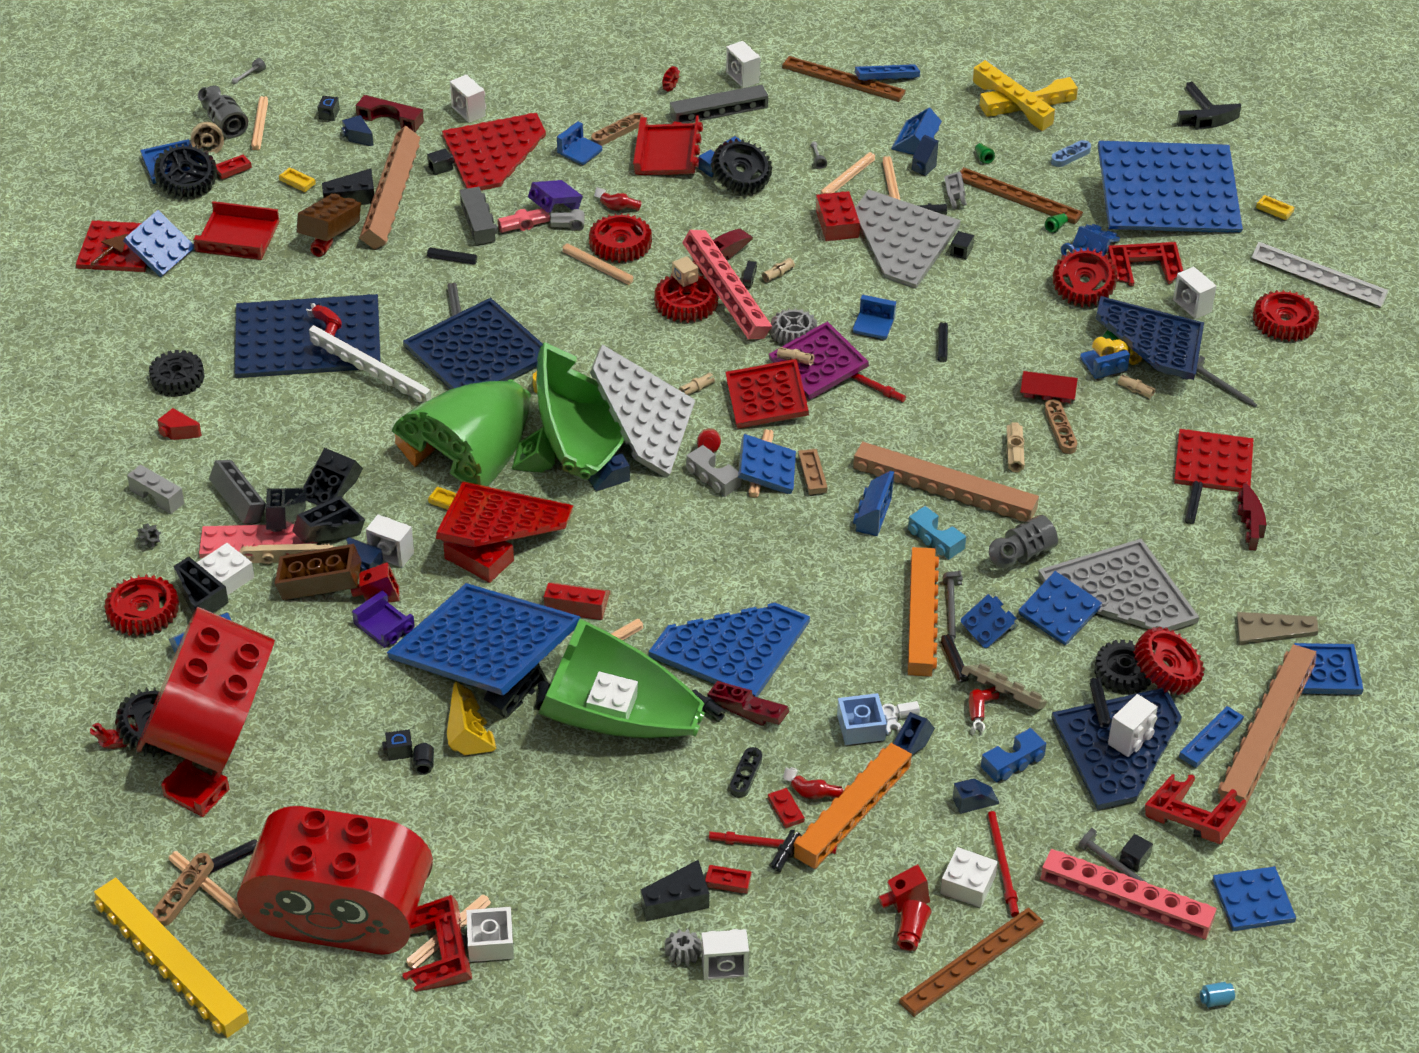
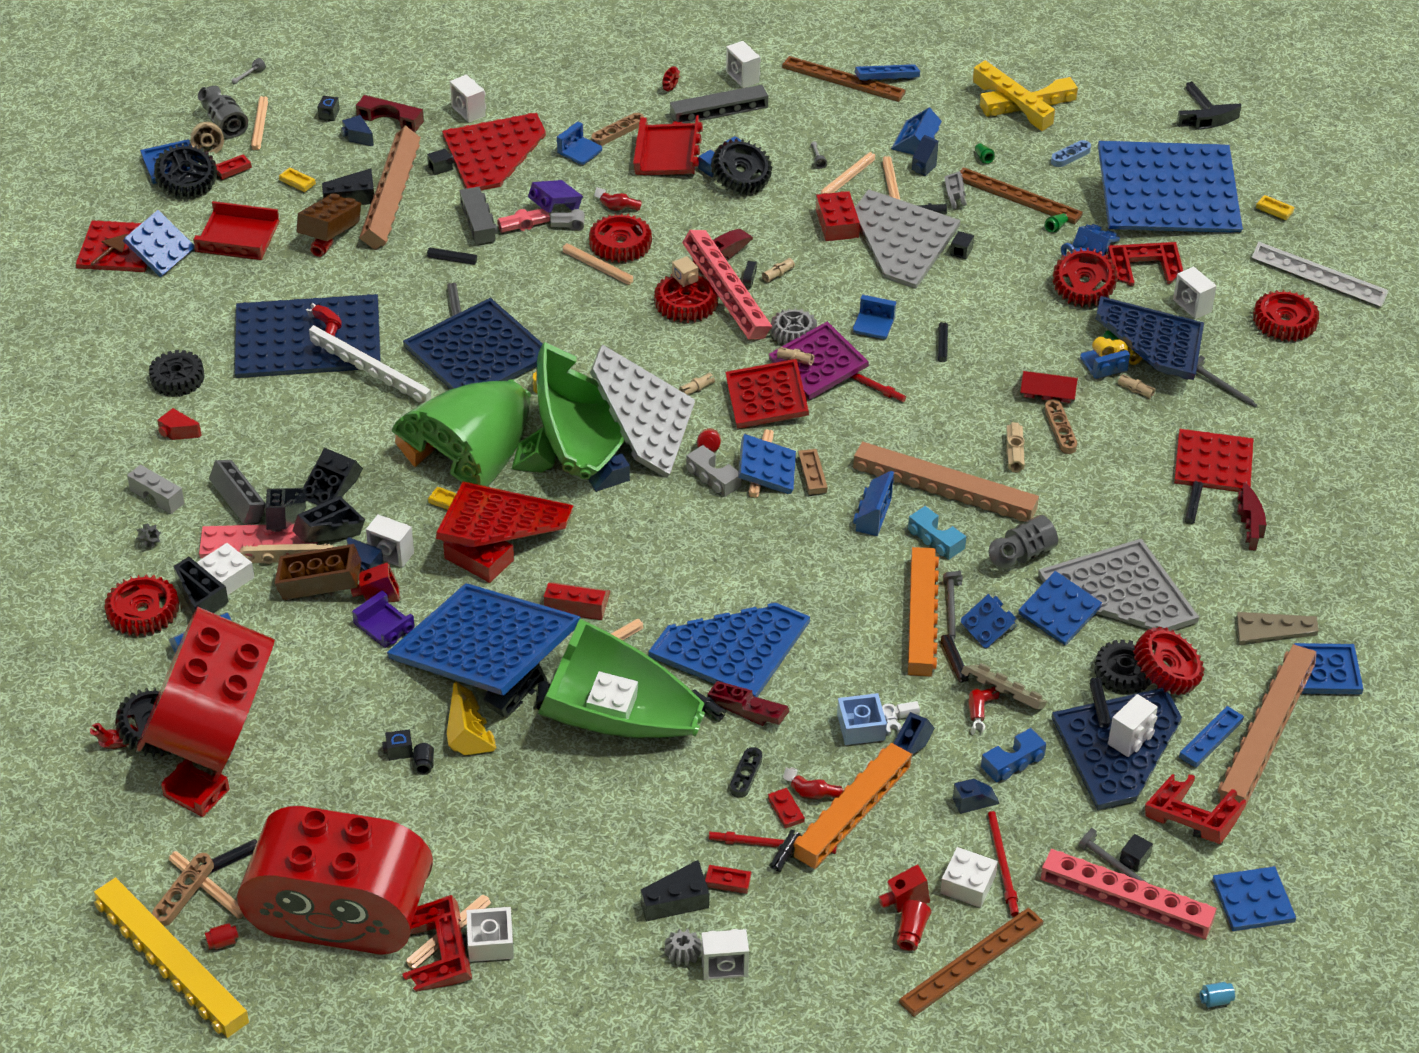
none -> red brick [205,922,239,950]

